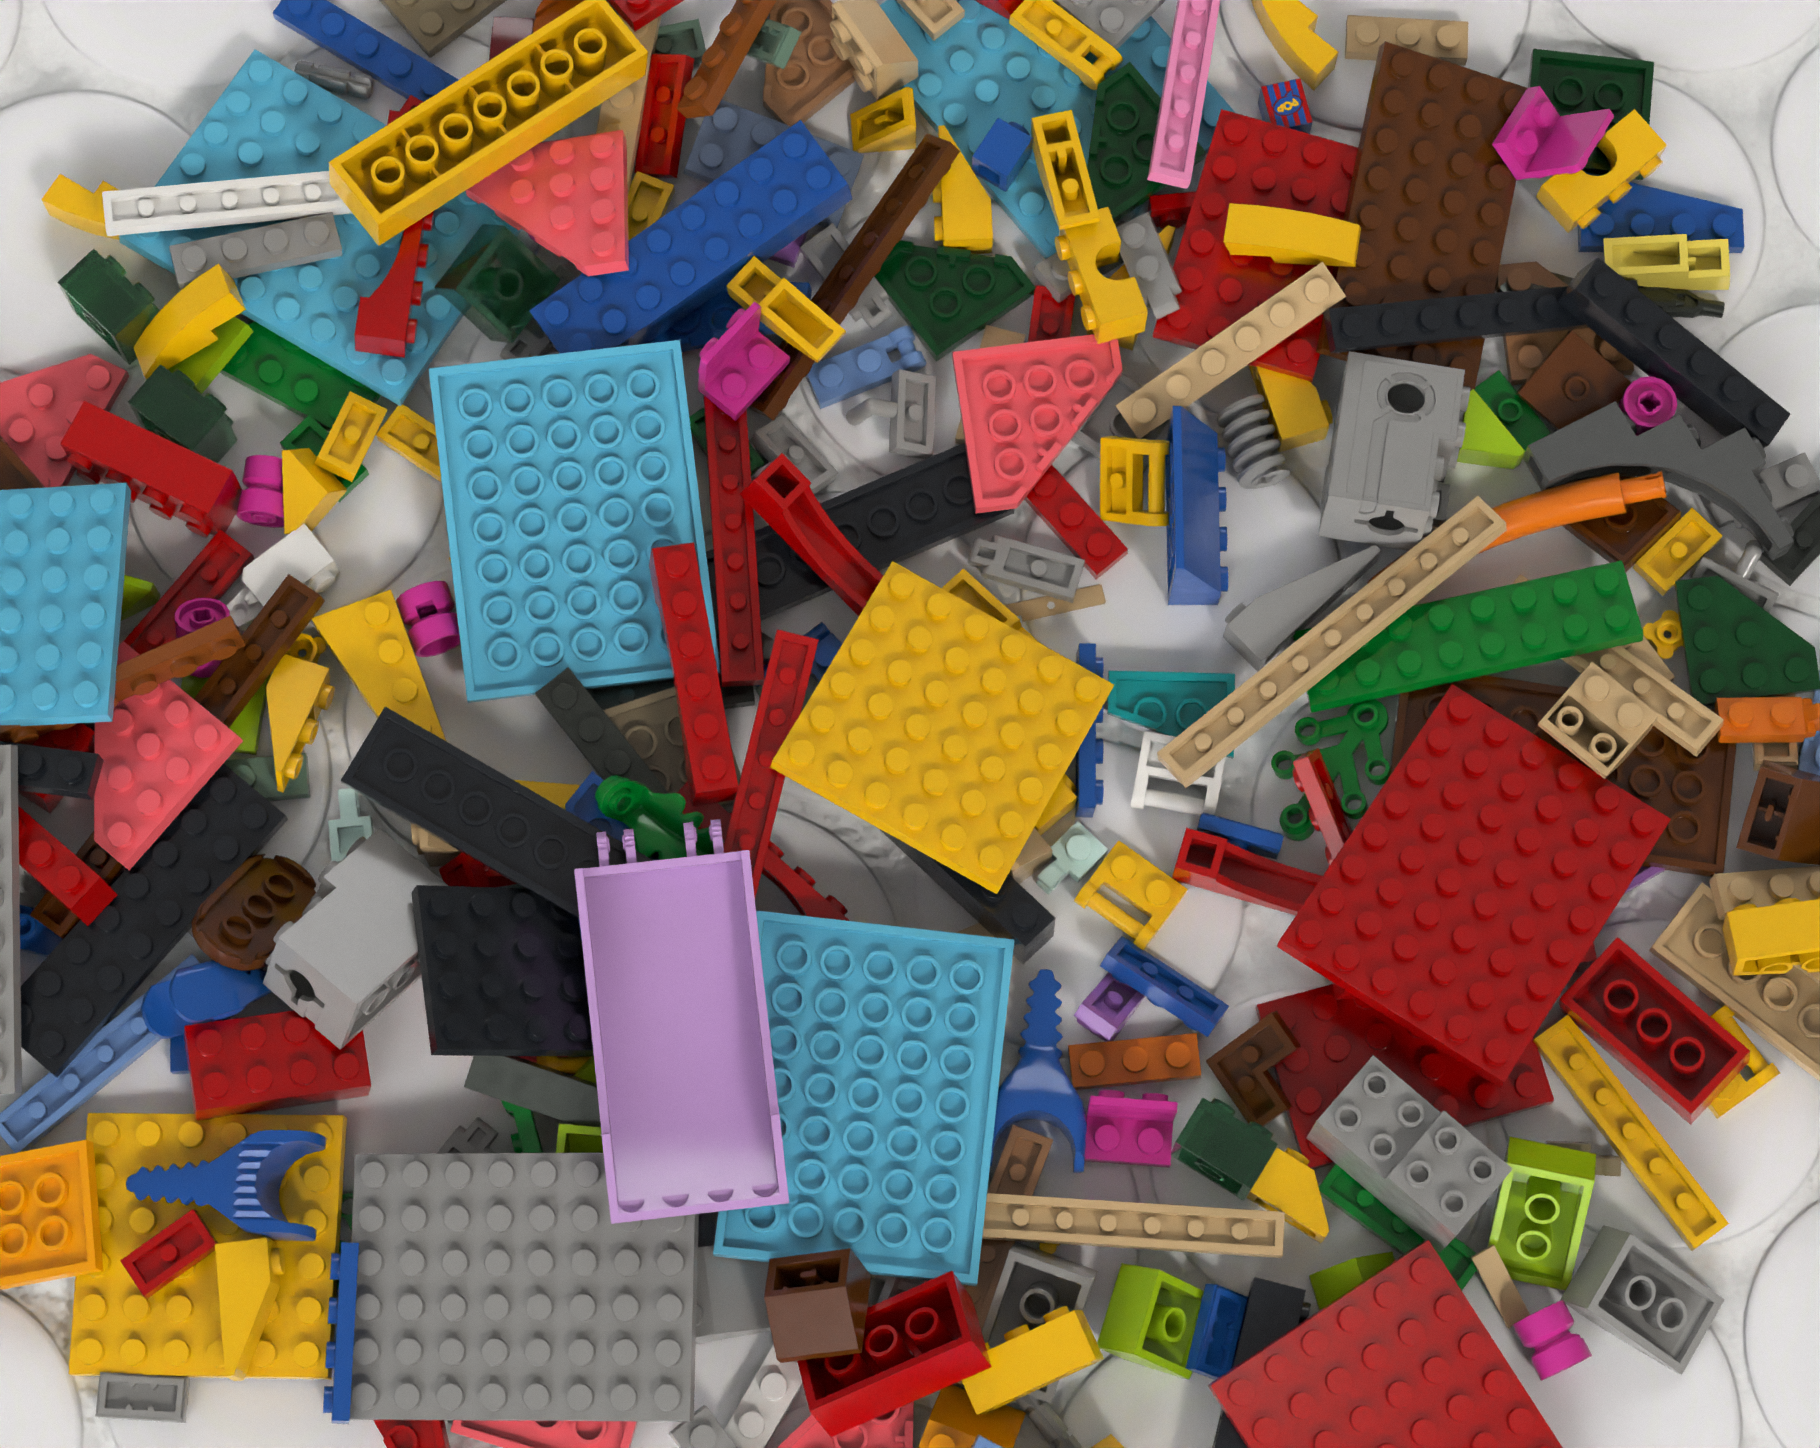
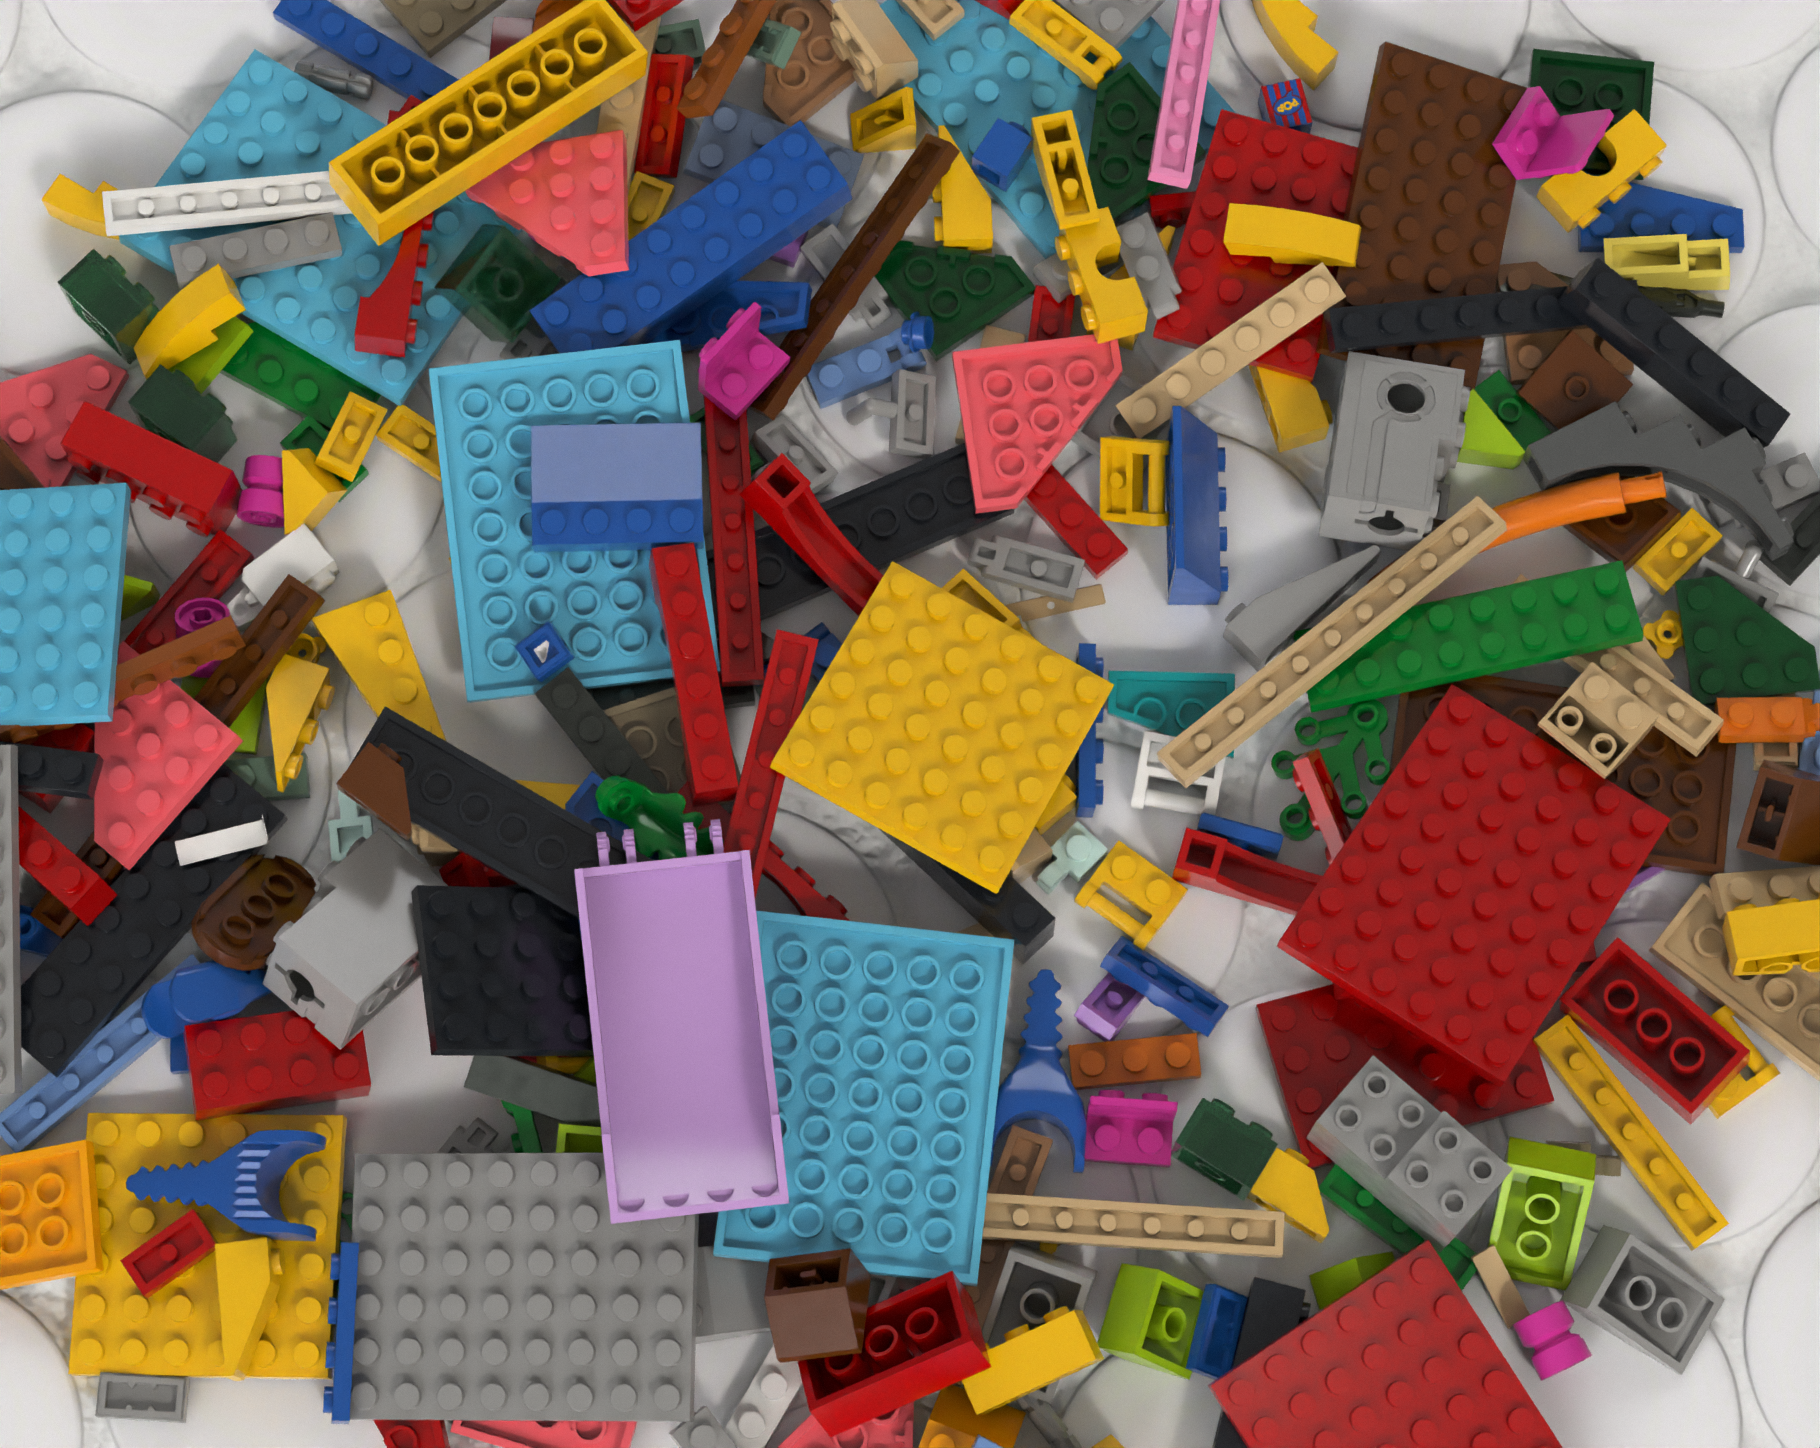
dark pink wheel [396,581,461,657] -> none
yellow slope [726,256,846,363] -> none
reddish brown plate [1206,1011,1301,1132] -> none
light grey piece [1217,394,1290,489] -> none
tan plate [1345,15,1468,65] -> none
dark pink wheel [1618,376,1677,436] -> none
none -> white piece [175,815,269,866]
none -> reddish brown slope [336,742,413,841]
none -> blue tile [515,621,575,682]
none -> slope [531,423,704,552]
none -> blue plate [901,312,934,353]

